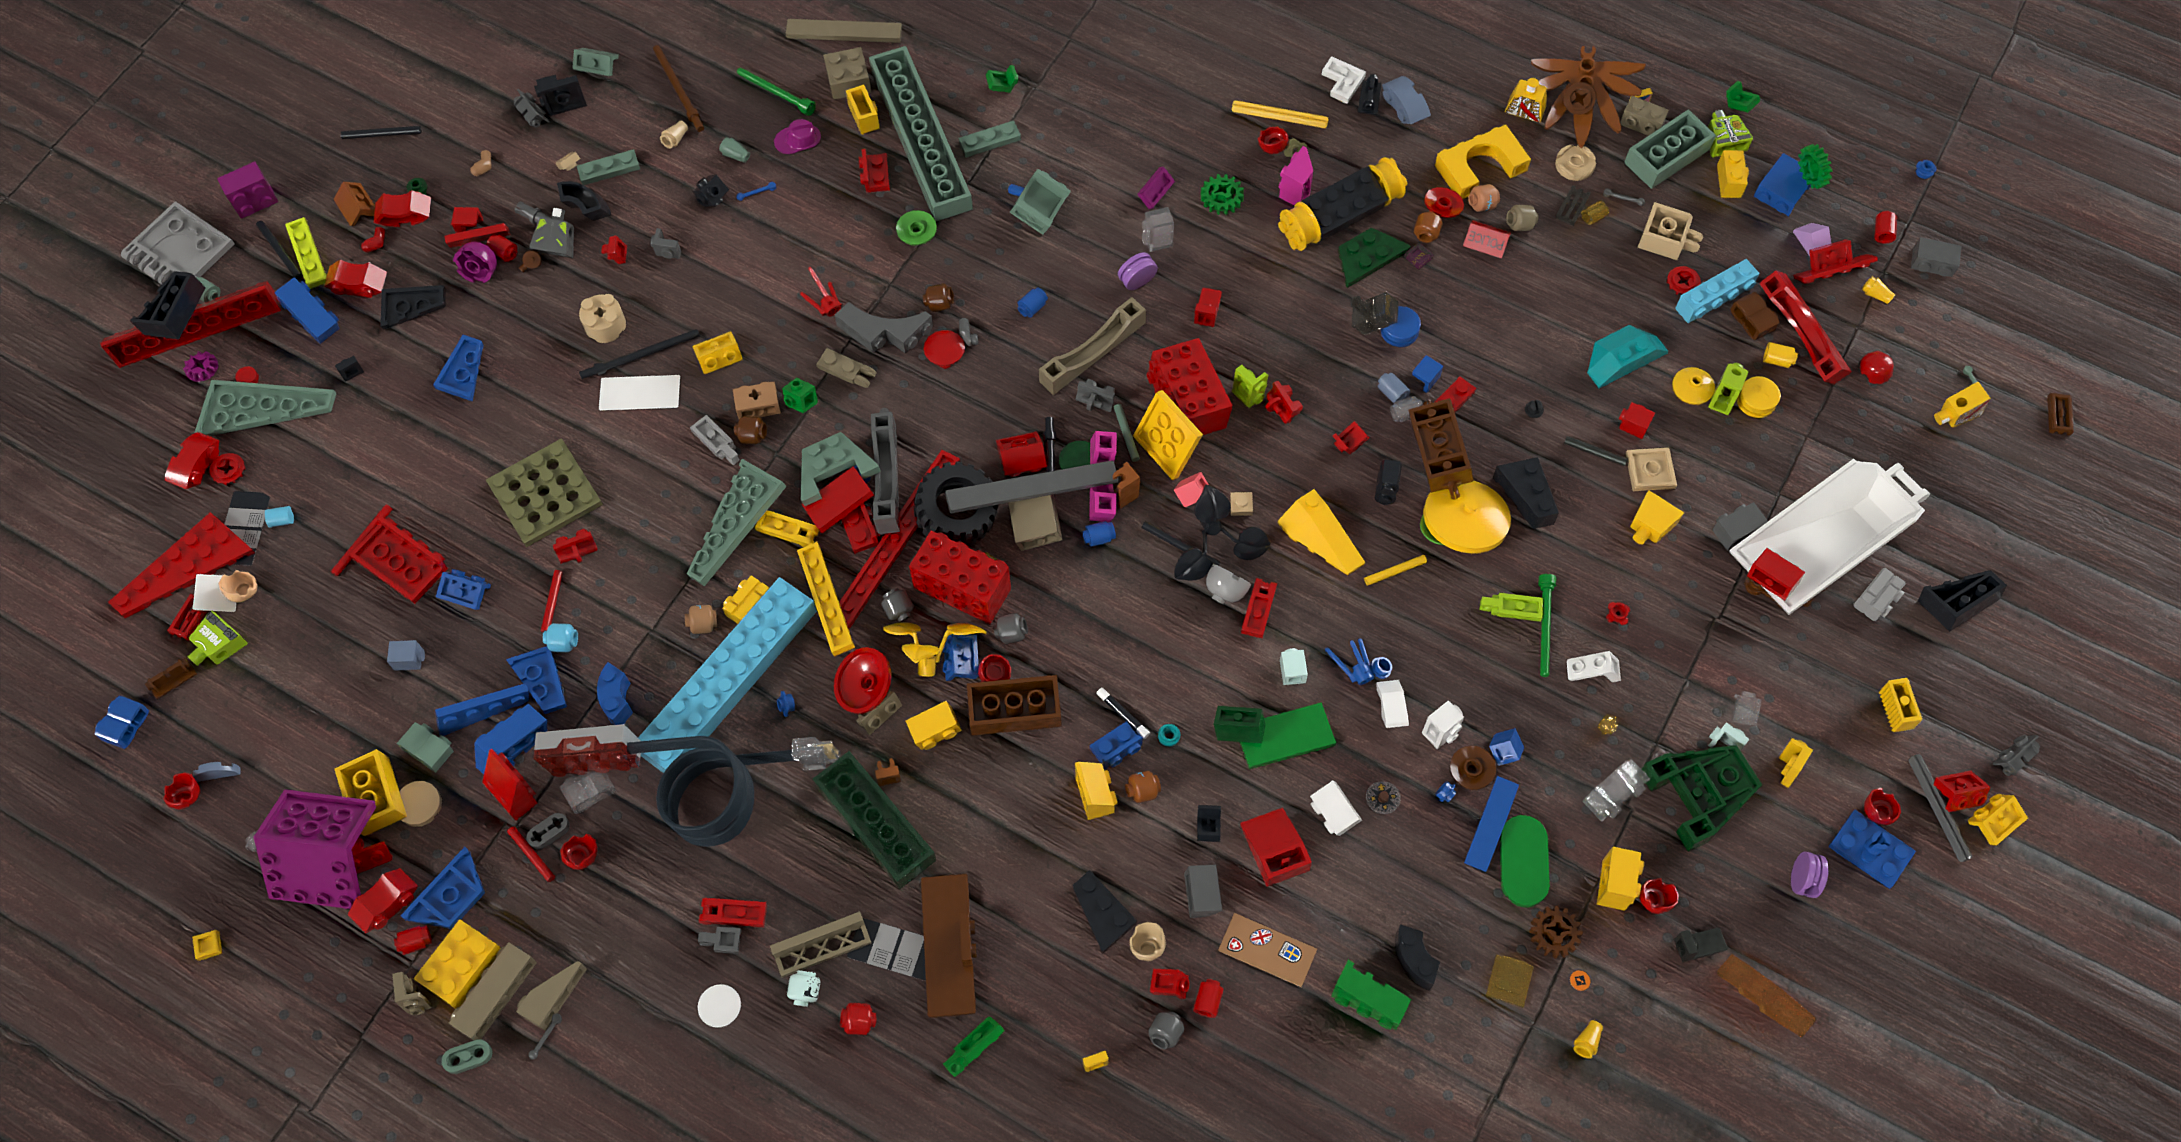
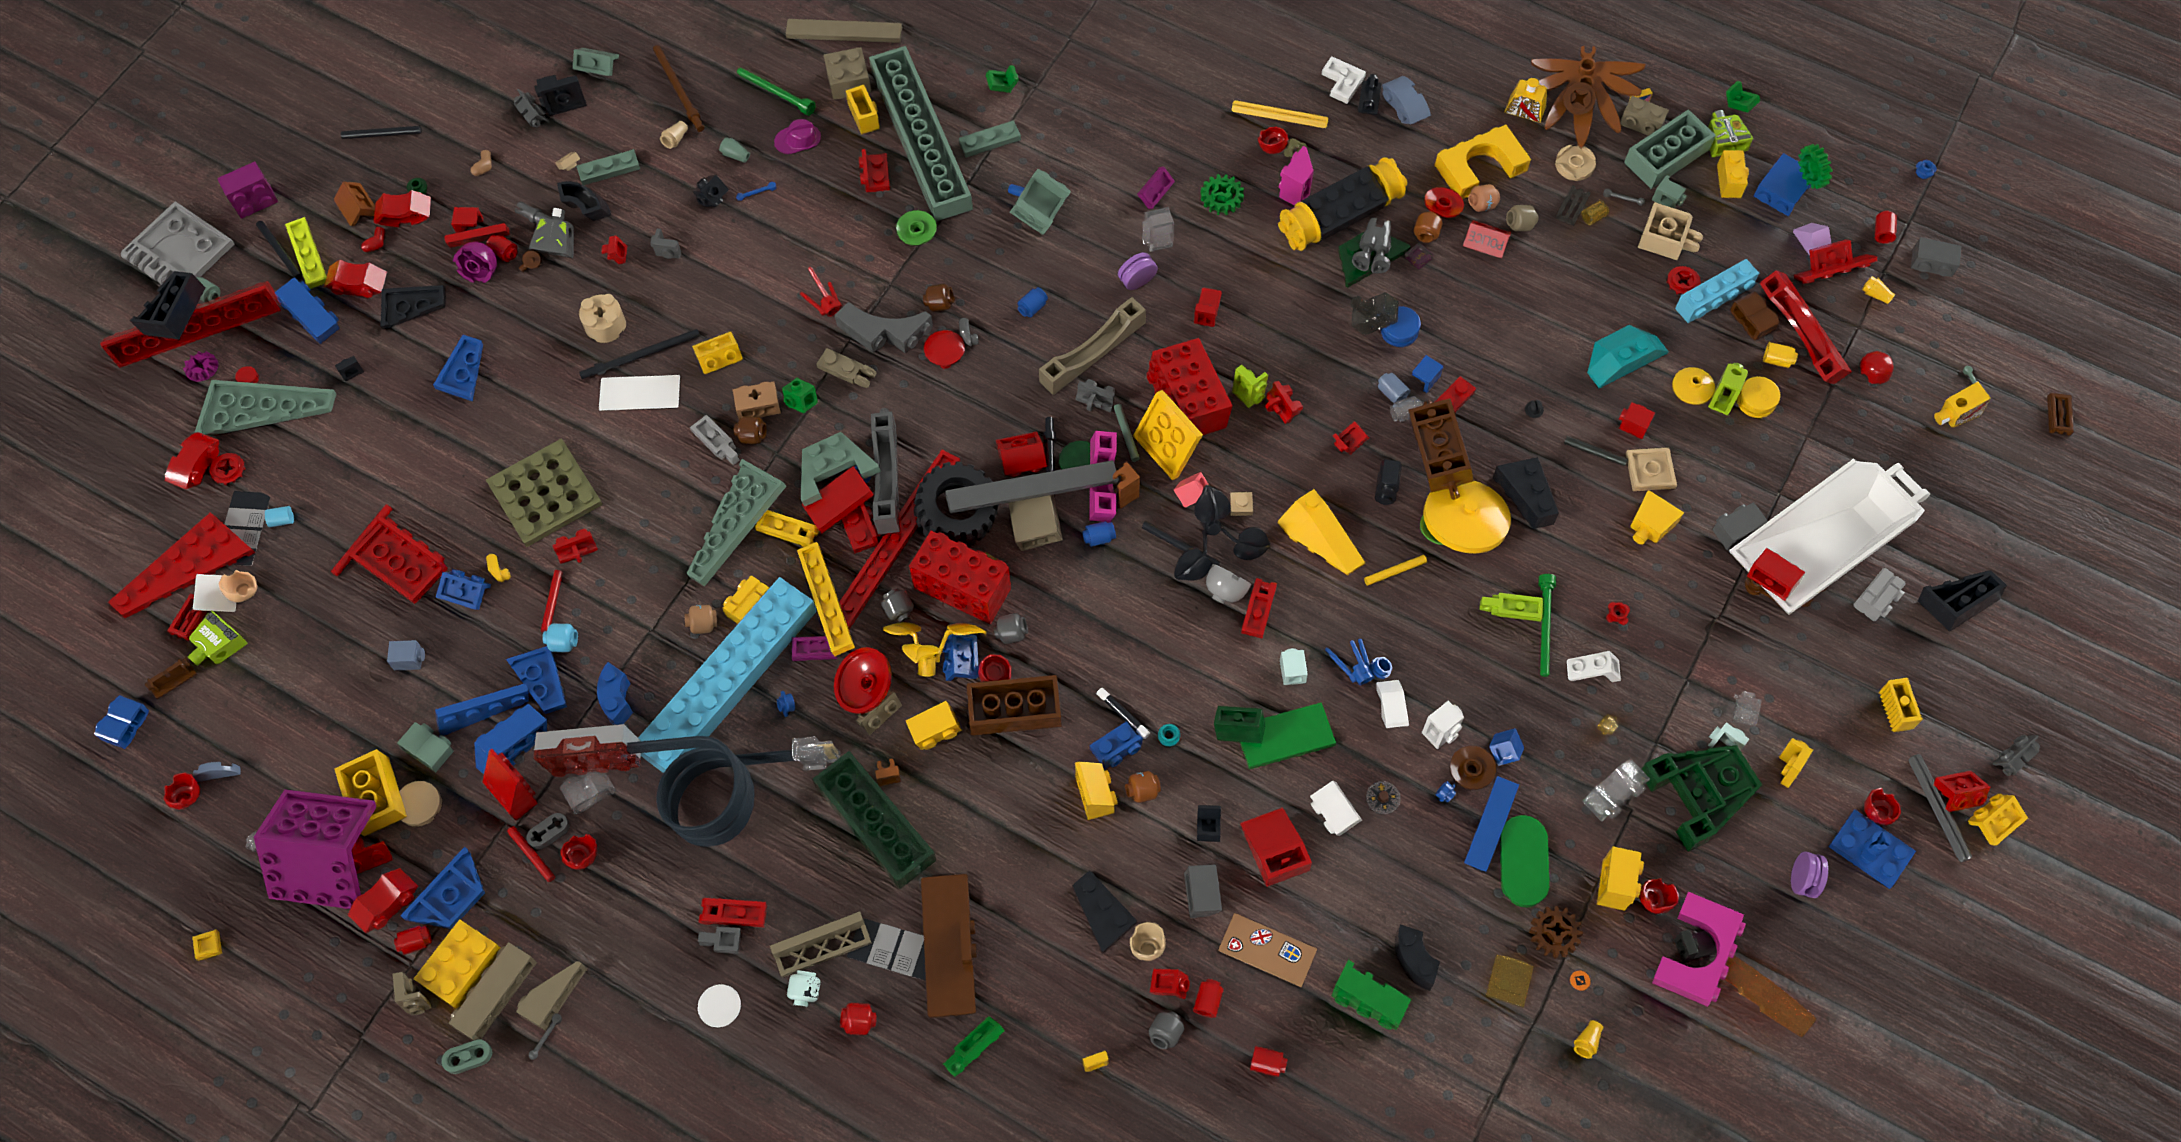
none -> yellow arm [486,554,511,582]
none -> magenta plate [792,636,838,661]
none -> red brick [1250,1046,1288,1077]
none -> dark grey piece [1352,218,1391,274]
none -> sand green brick [1652,175,1687,209]
none -> dark pink arch [1652,892,1746,1007]

